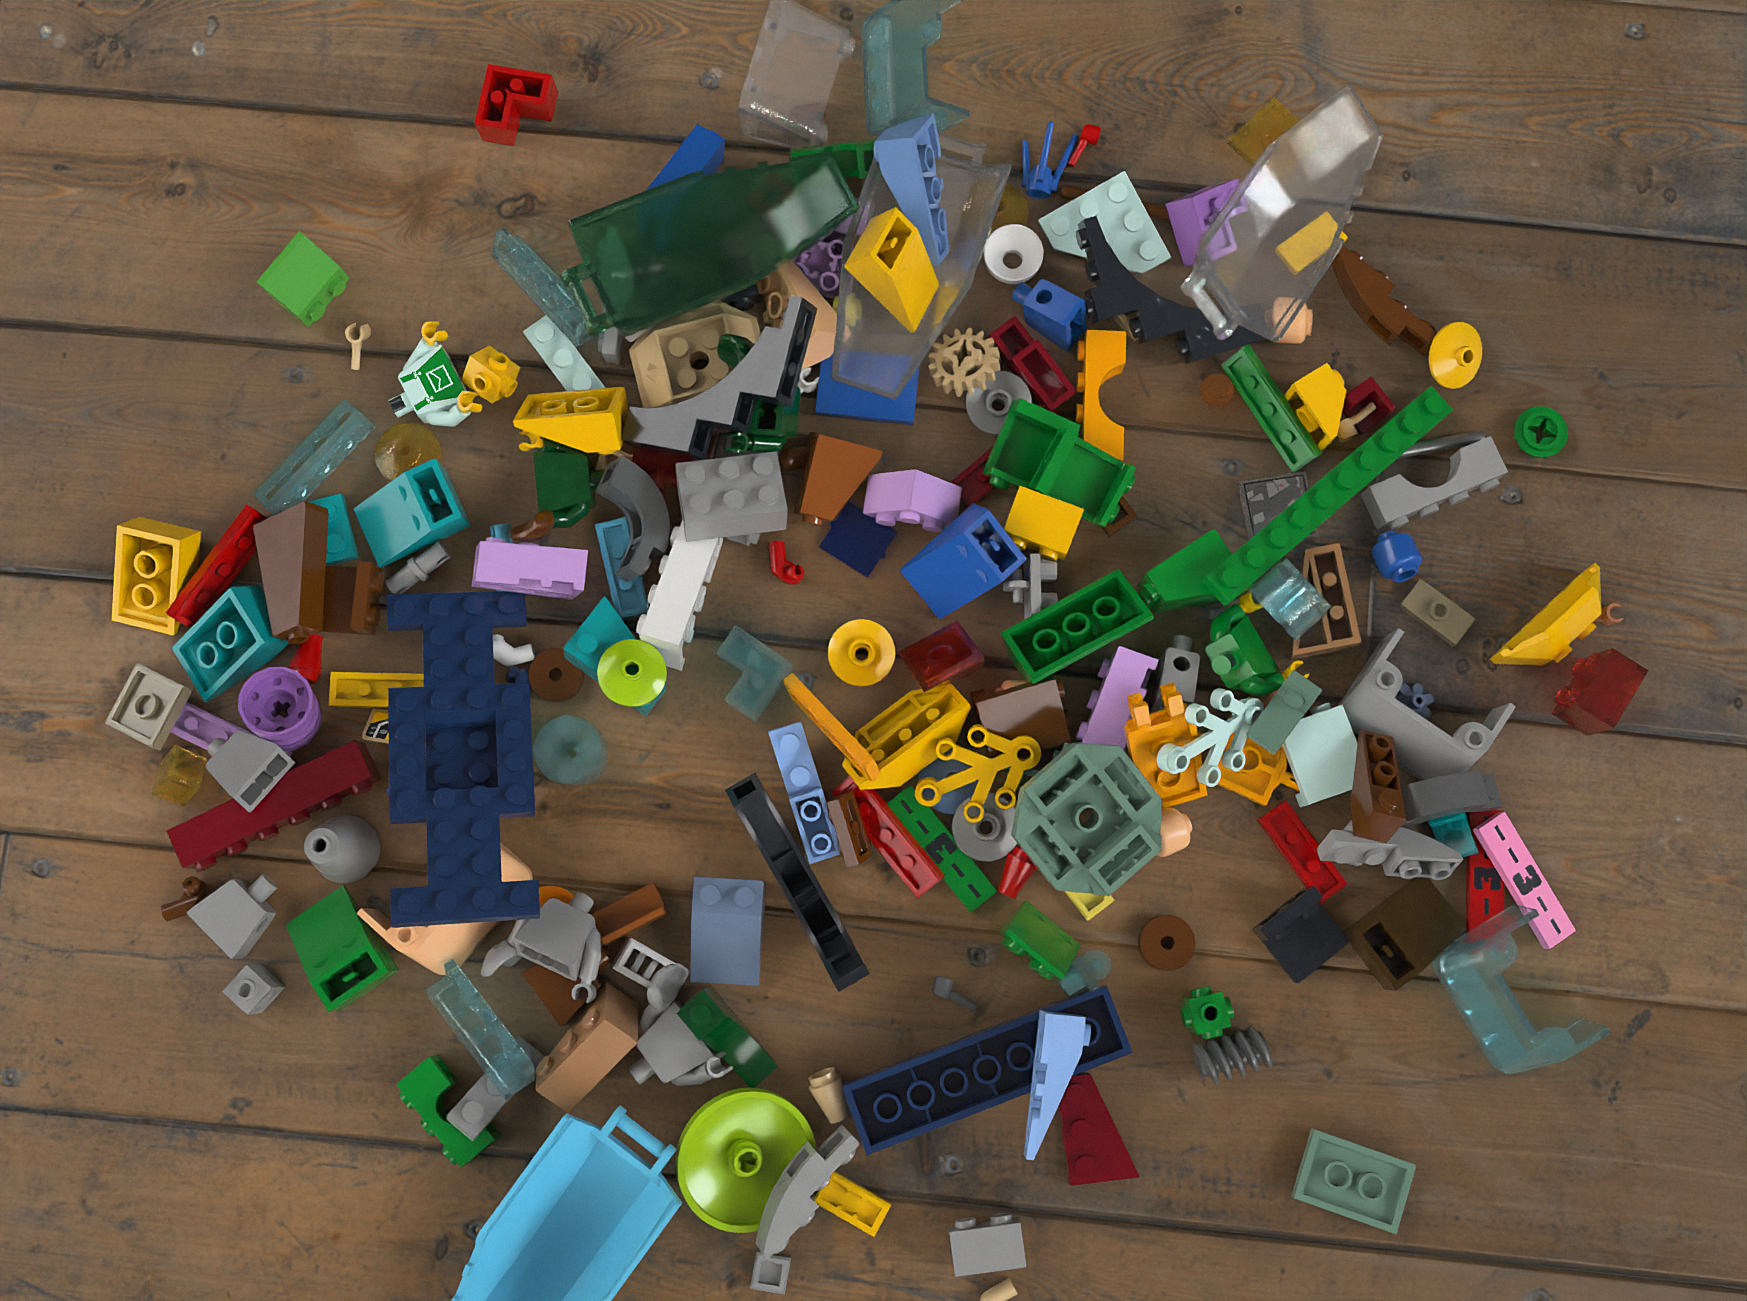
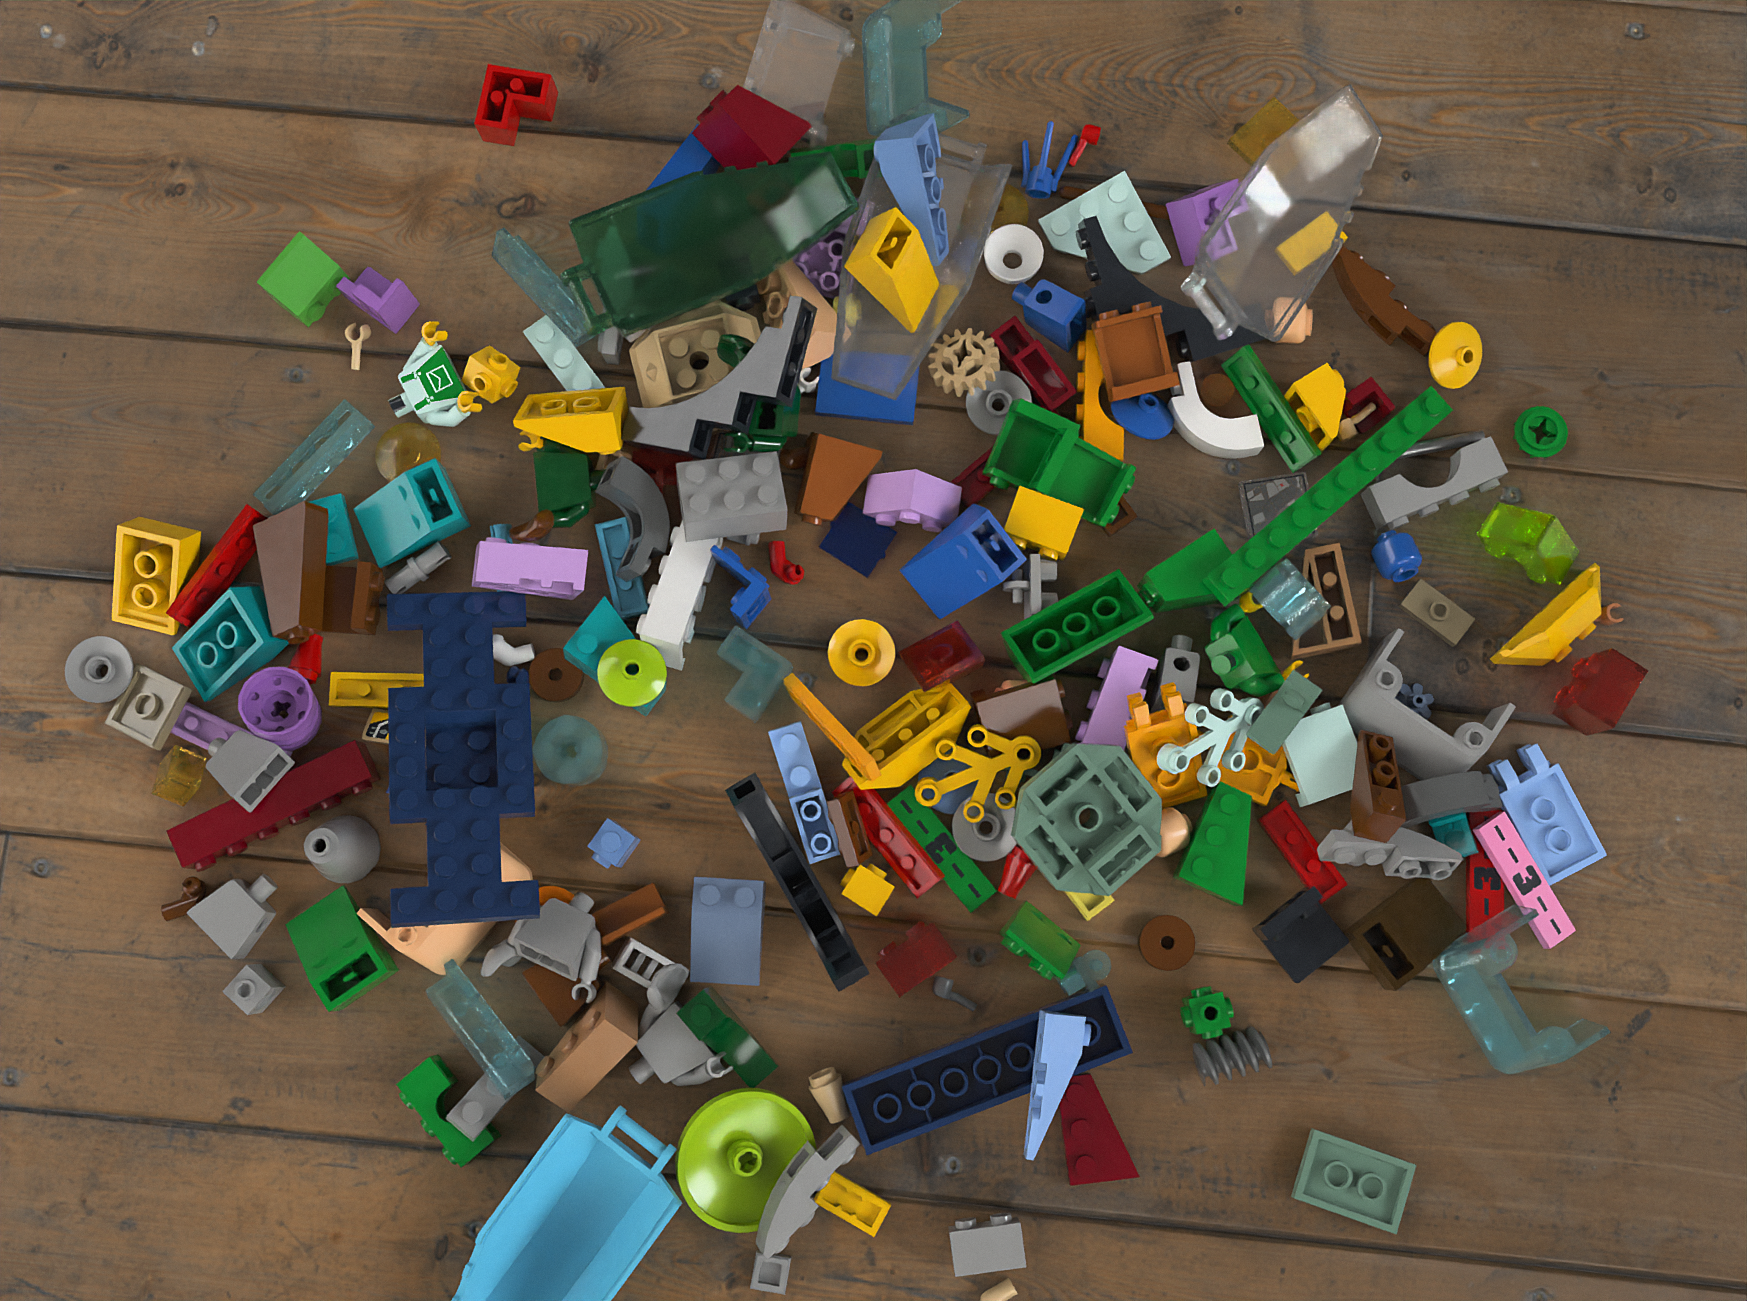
none -> light grey dish [65,636,134,703]
none -> medium lavender panel [336,267,420,334]
none -> medium blue brick [587,818,641,868]
none -> dark red slope [692,85,812,191]
none -> blue bracket [710,545,772,630]
none -> yellow brick [840,863,895,917]
none -> clear red brick [875,920,957,998]
none -> dark orange panel [1091,302,1180,403]
none -> blue dish [1111,392,1174,440]
none -> white arch [1167,361,1264,458]
none -> green wedge [1172,782,1252,906]
none -> clear neon green brick [1477,502,1579,585]
none -> light blue tile [1487,744,1607,886]

